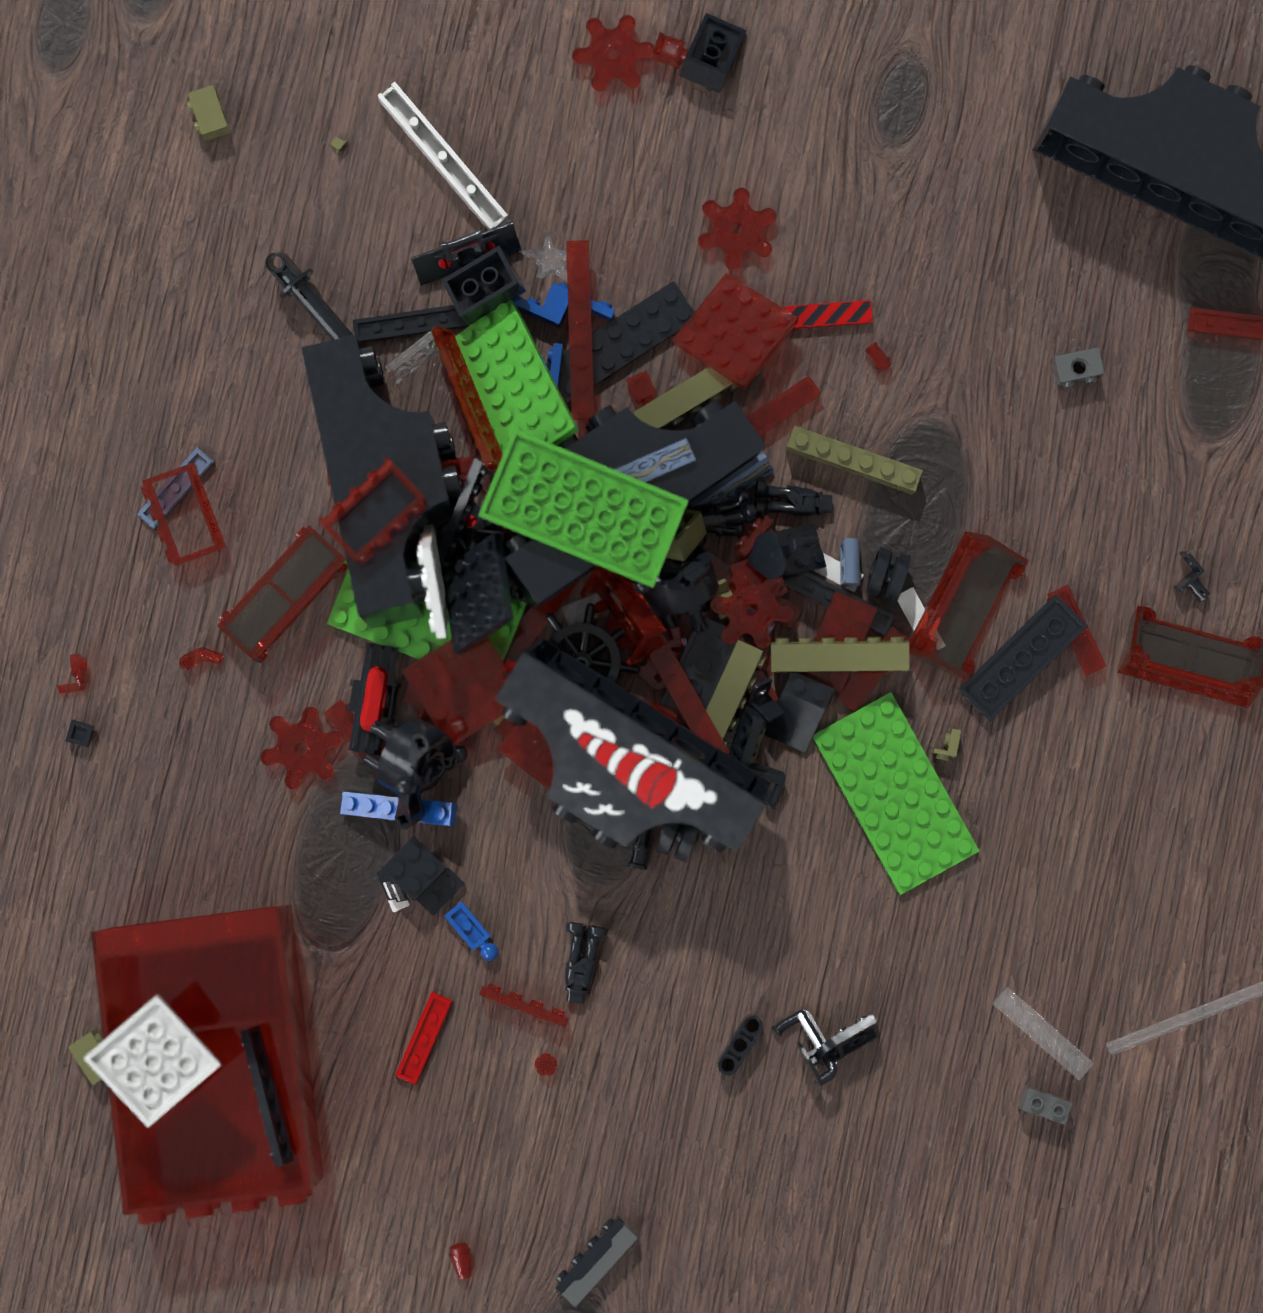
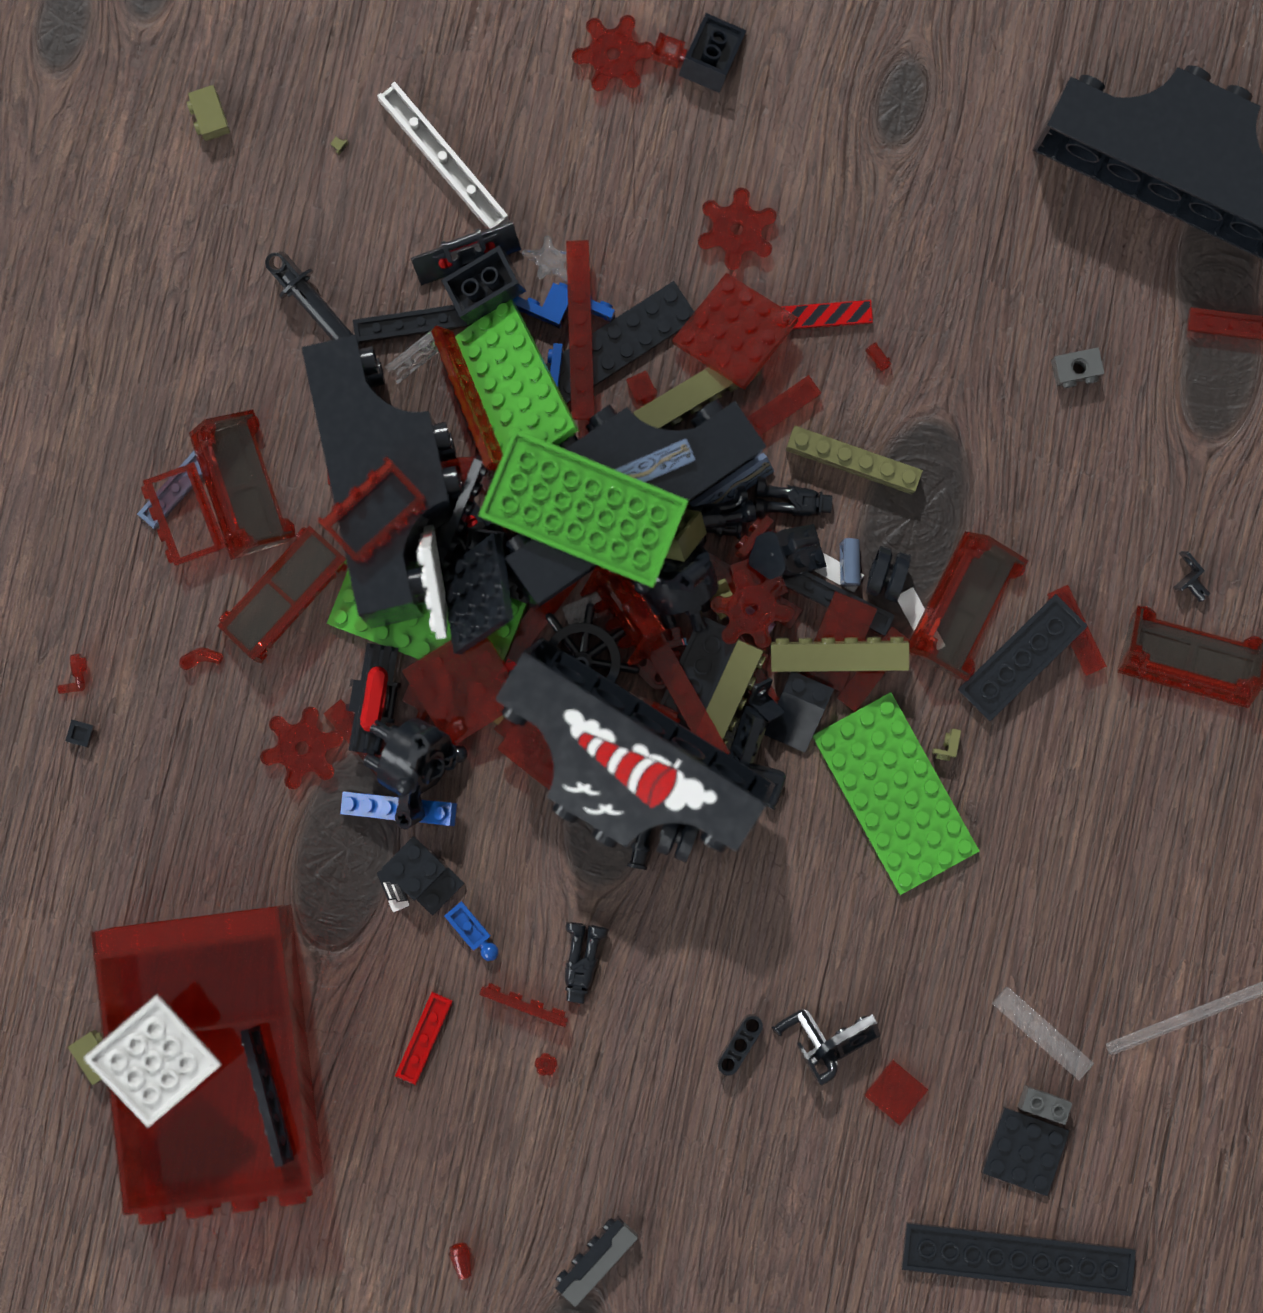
none -> windscreen [189,409,296,560]
none -> clear red plate [863,1060,928,1125]
none -> black plate [901,1222,1136,1296]
none -> black plate [981,1107,1070,1196]

